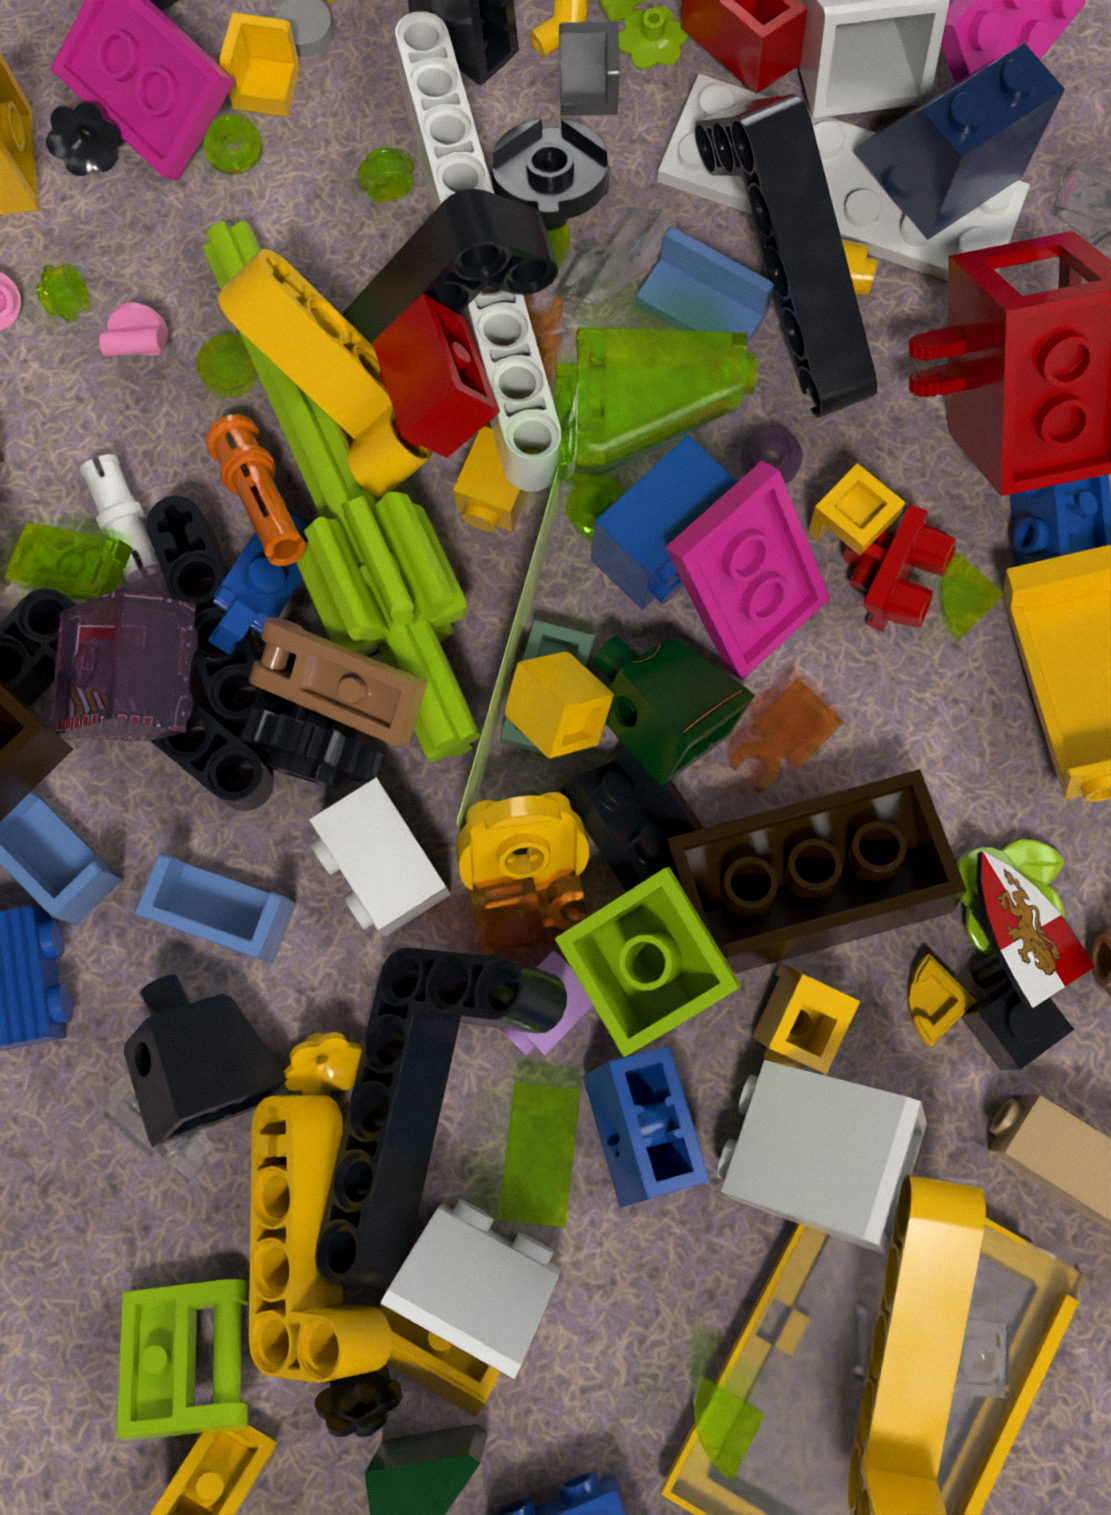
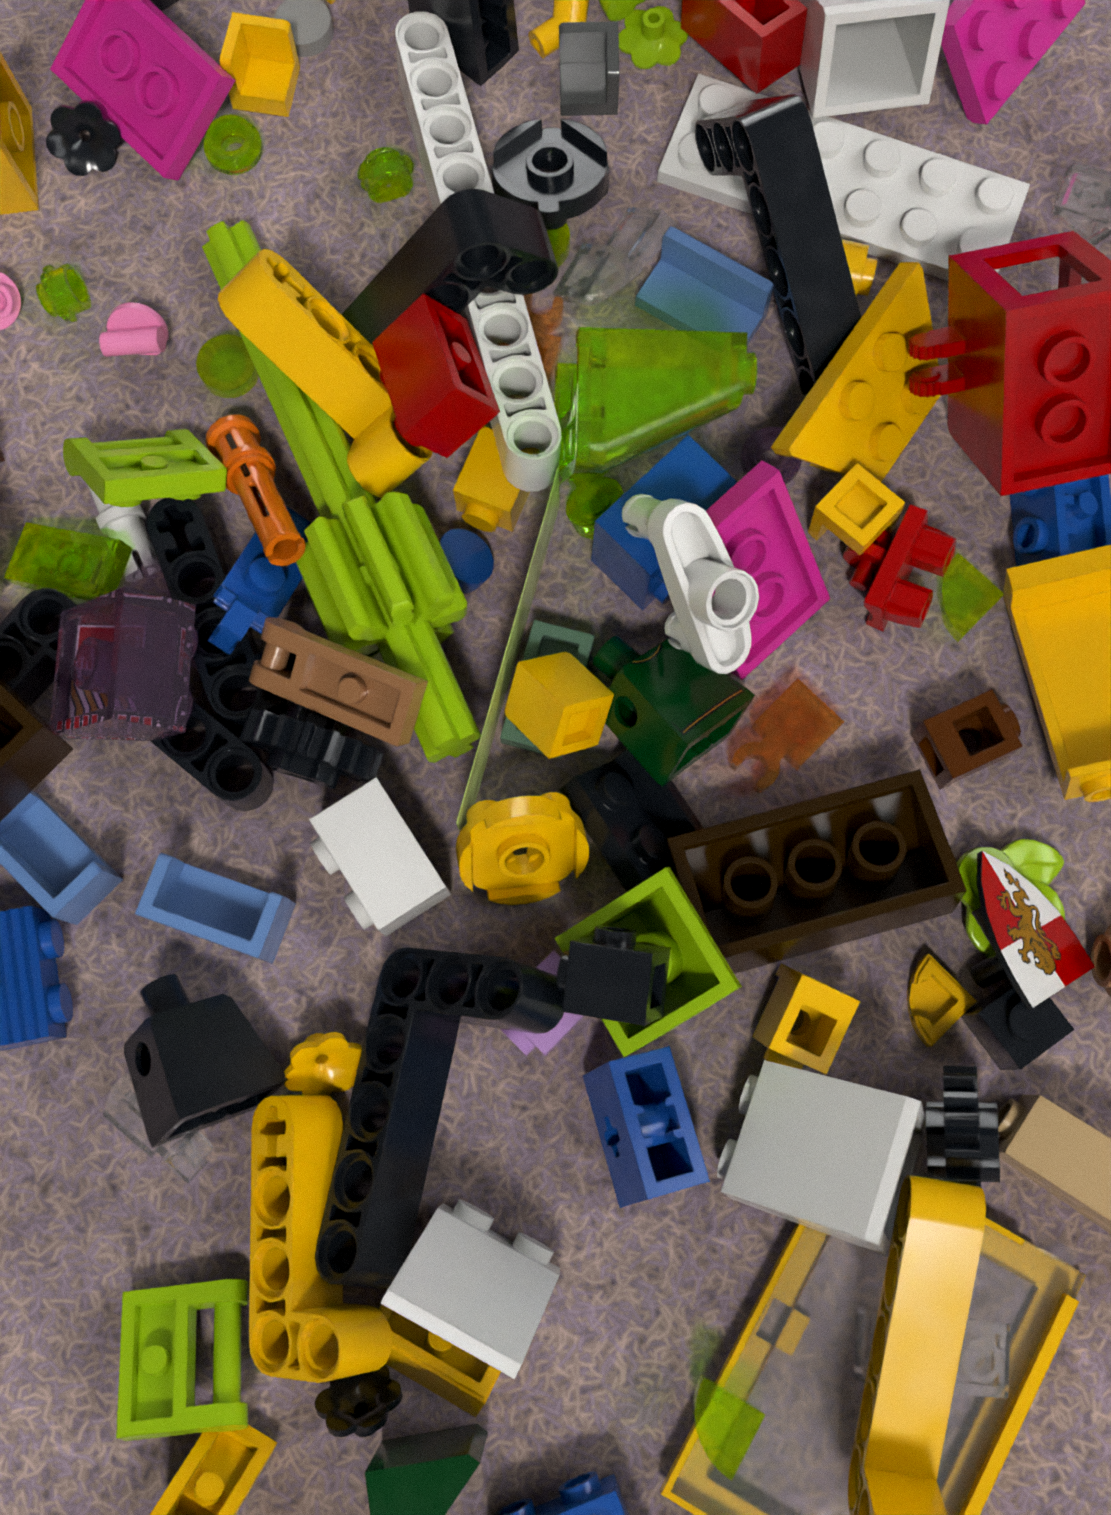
clear orange plate [469,875,588,955] -> none
clear neon green plate [498,1082,581,1228] -> none
dark blue slope [855,42,1065,240] -> none
none -> lime plate [63,429,227,507]
none -> blue tile [438,528,494,594]
none -> black brick [557,926,671,1026]
none -> white connector [622,494,759,674]
none -> yellow wing [771,262,941,482]
none -> reddish brown brick [911,689,1023,790]
none -> black gear [926,1065,1000,1187]

